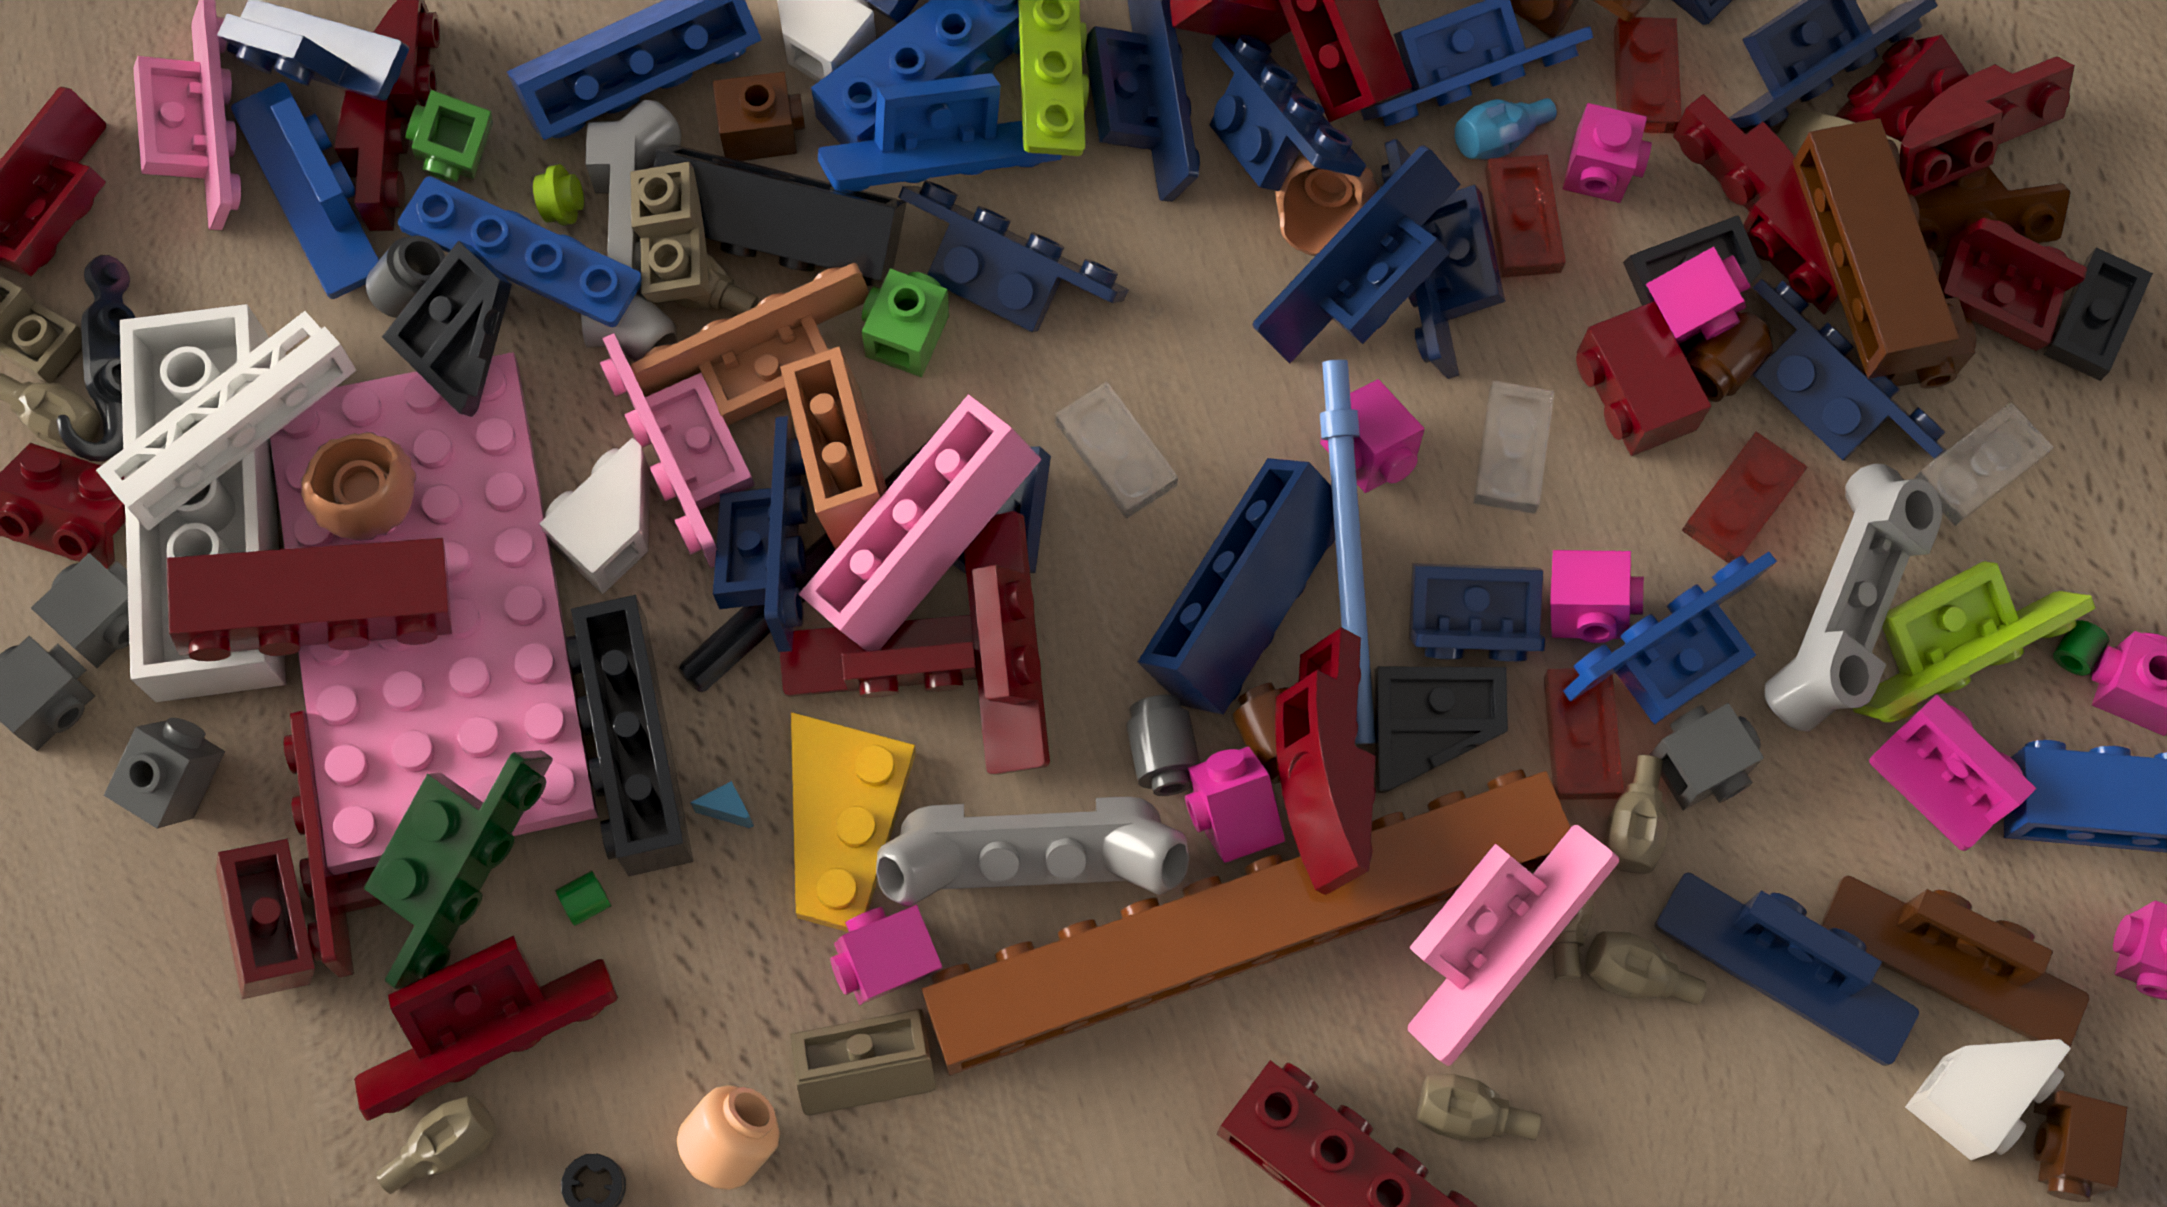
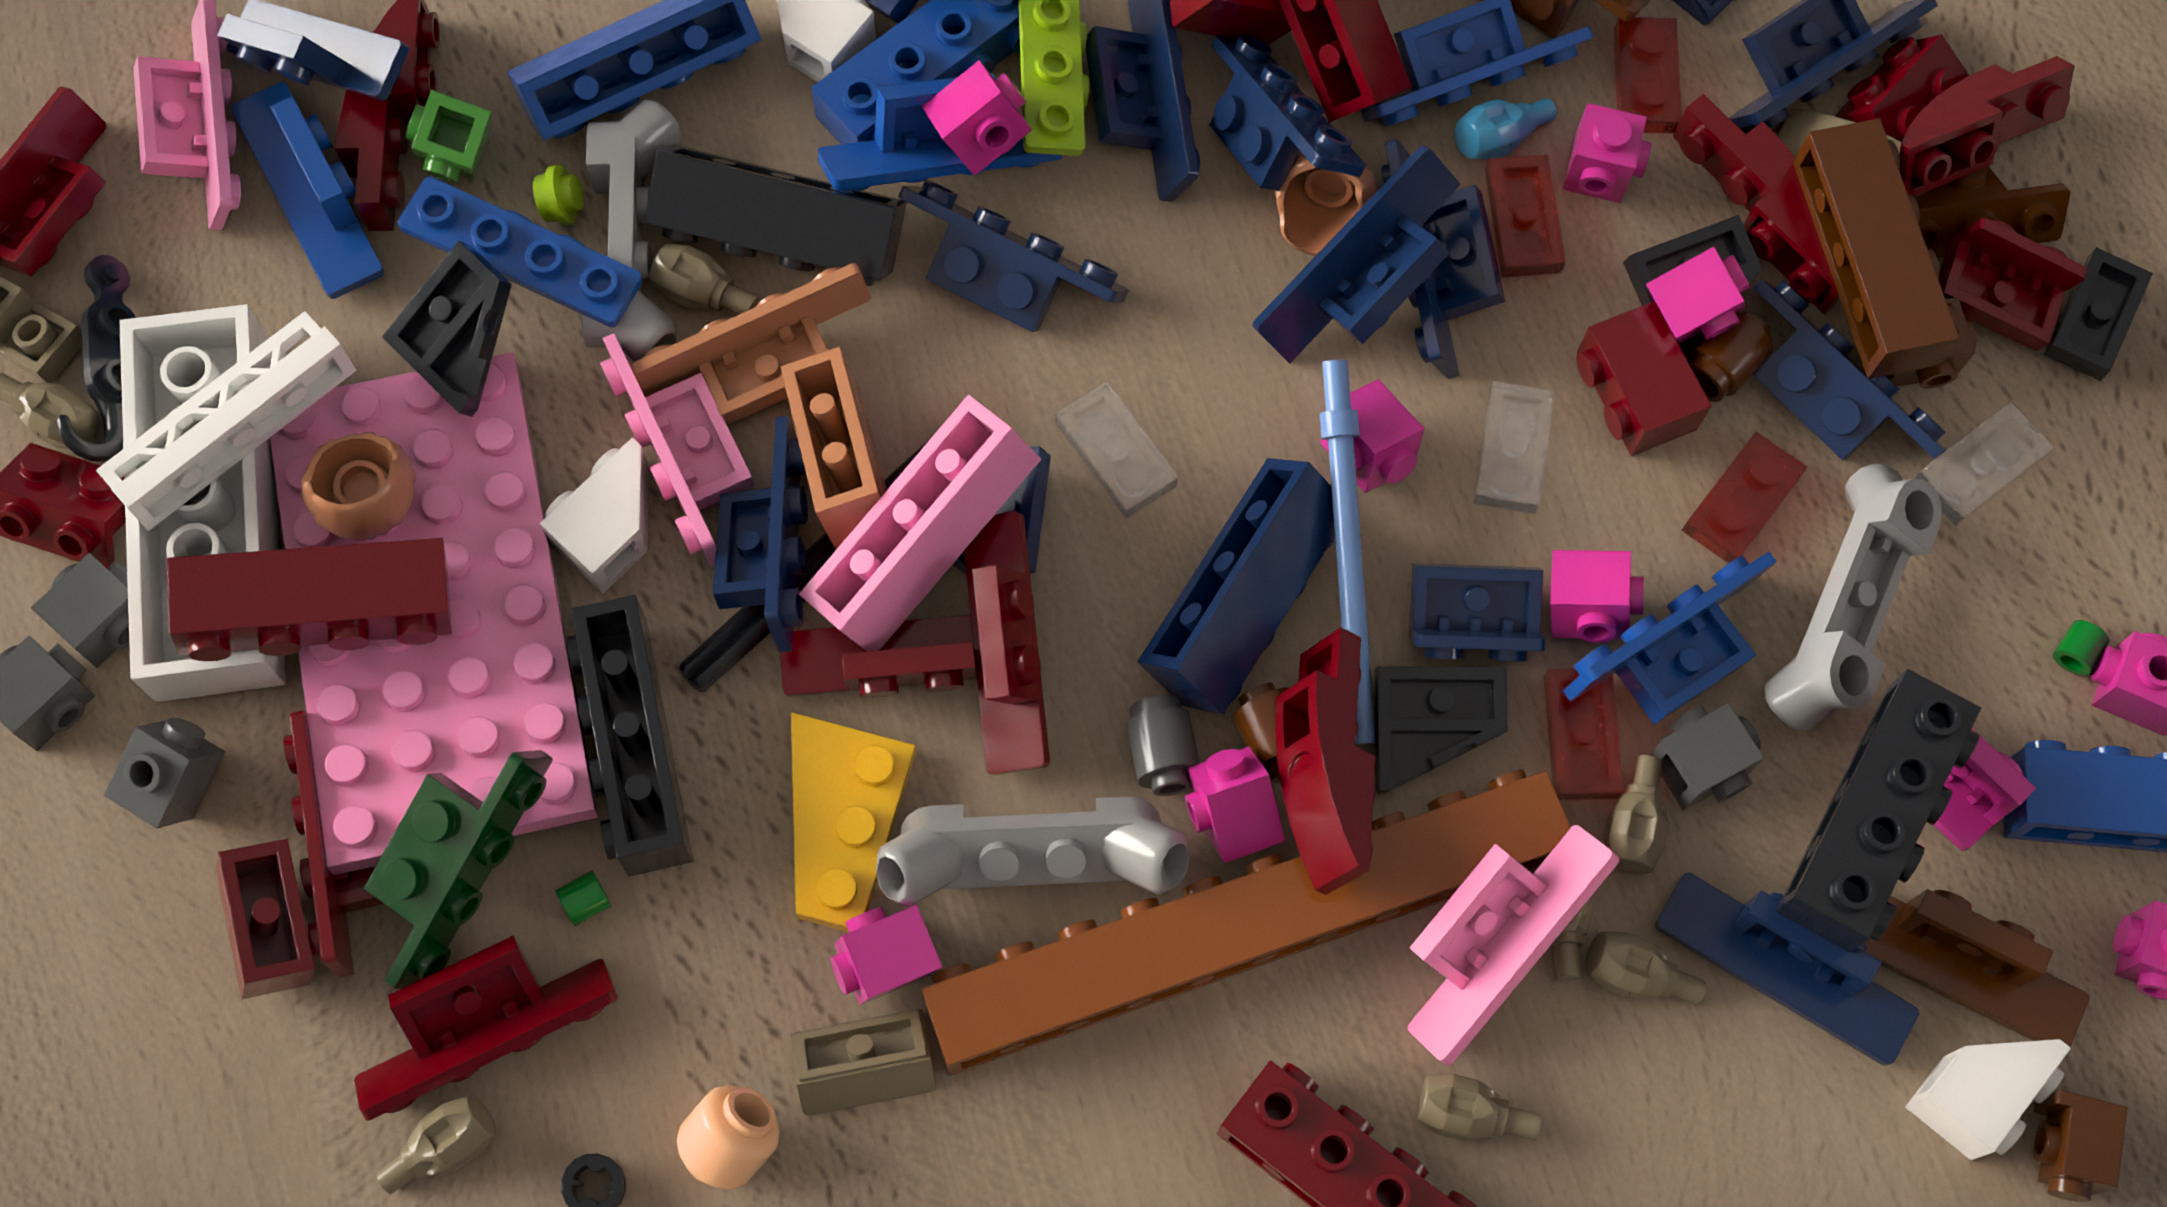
dark grey brick [366,236,445,318] -> none
dark tan slope [630,162,709,304] -> none
dark azure piece [690,781,754,828] -> none
reddish brown brick [713,71,806,161] -> none
bright green brick [861,268,949,377] -> none
lime bracket [1852,561,2096,722] -> none
none -> dark pink brick [922,60,1032,176]
none -> black brick [1775,669,1981,952]

